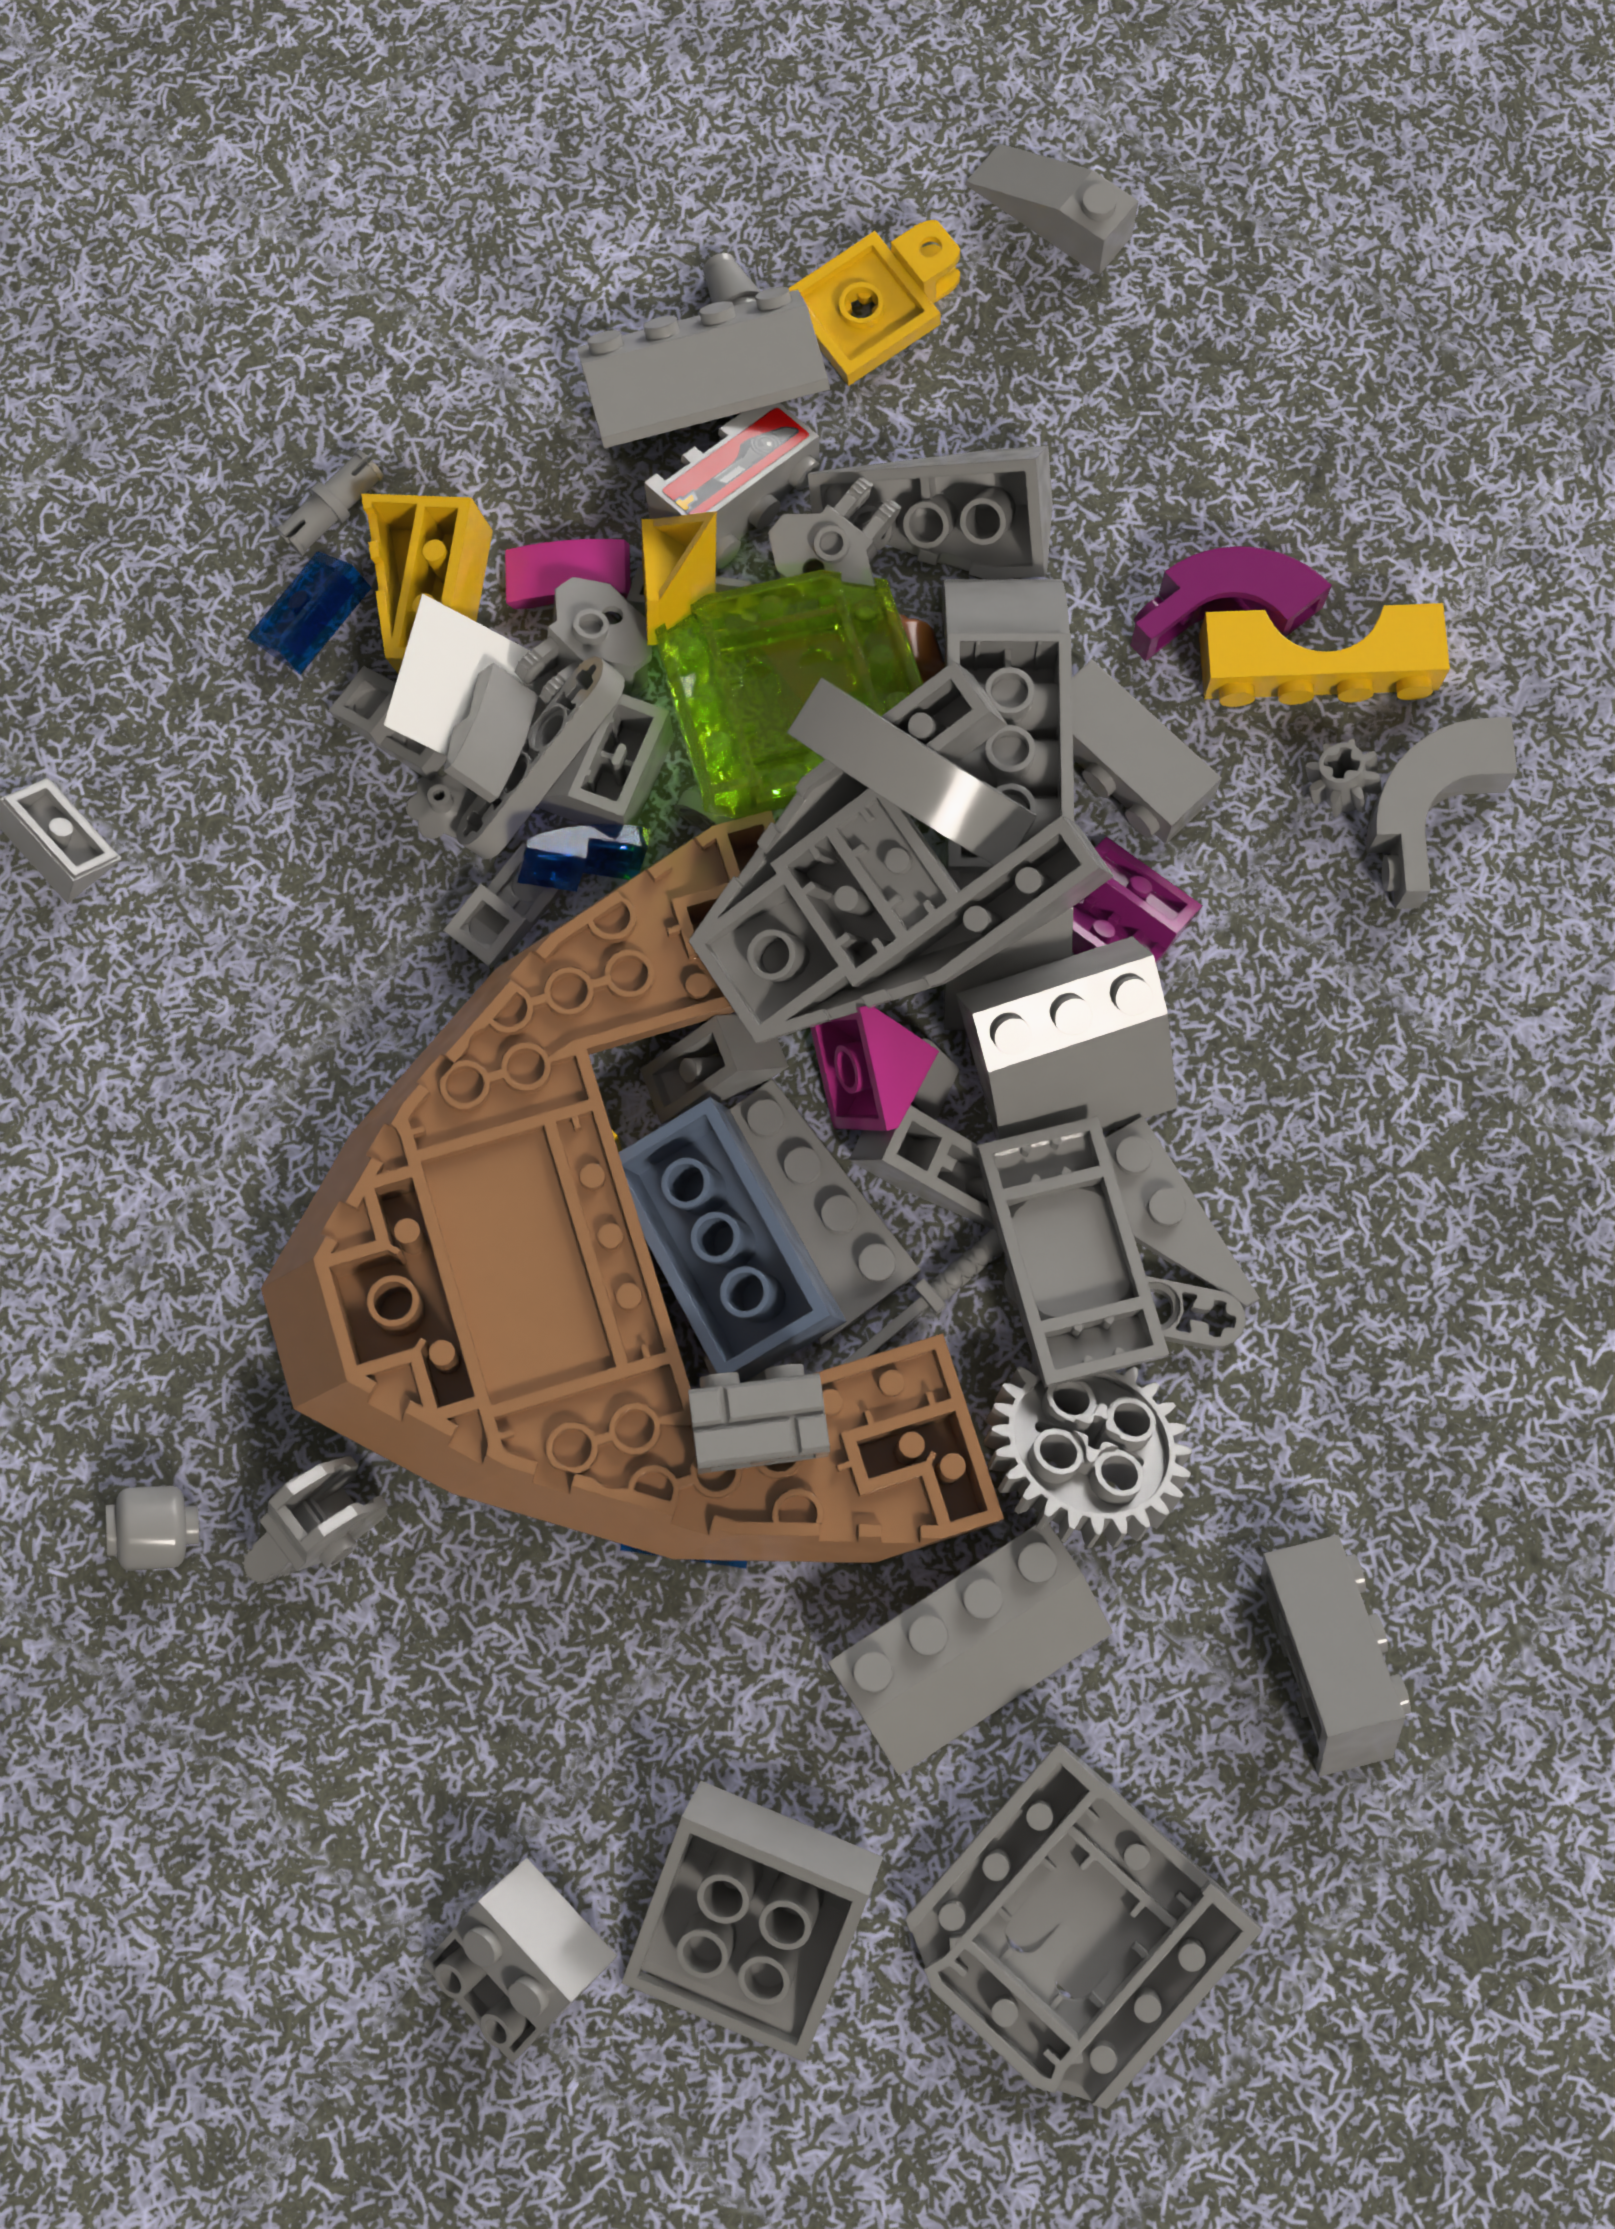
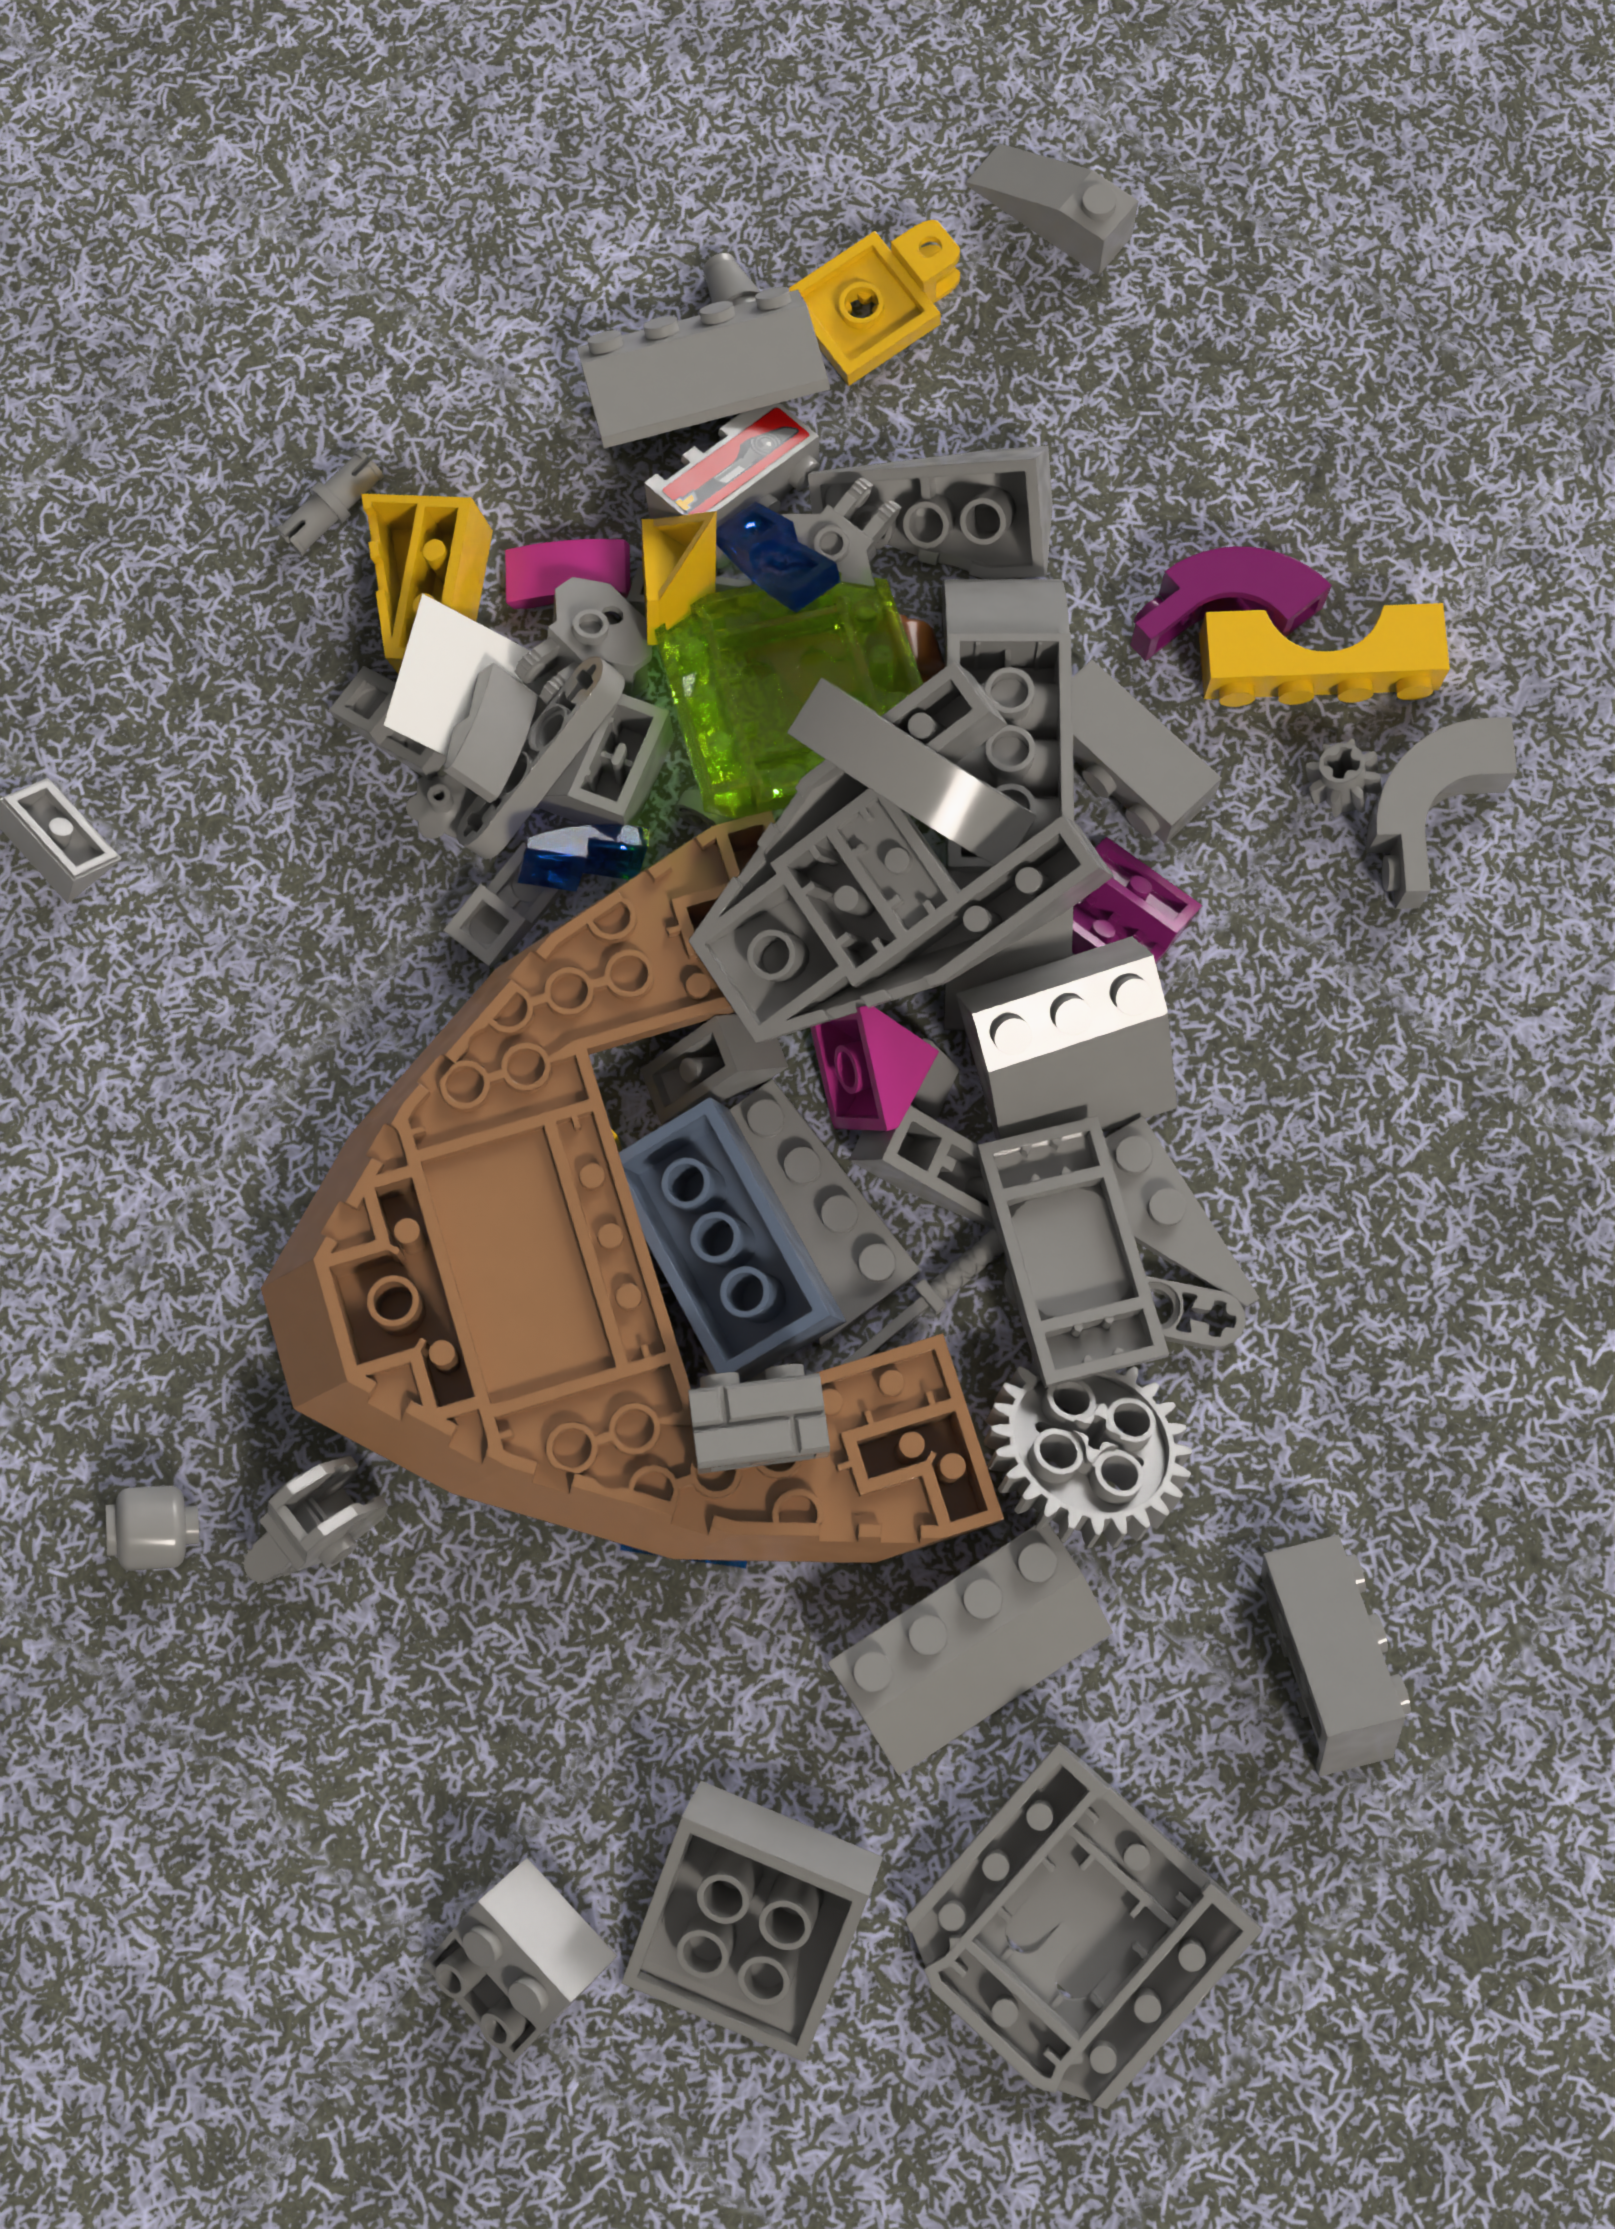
clear blue slope [247,551,372,675] -> none
none -> clear blue slope [716,502,841,613]

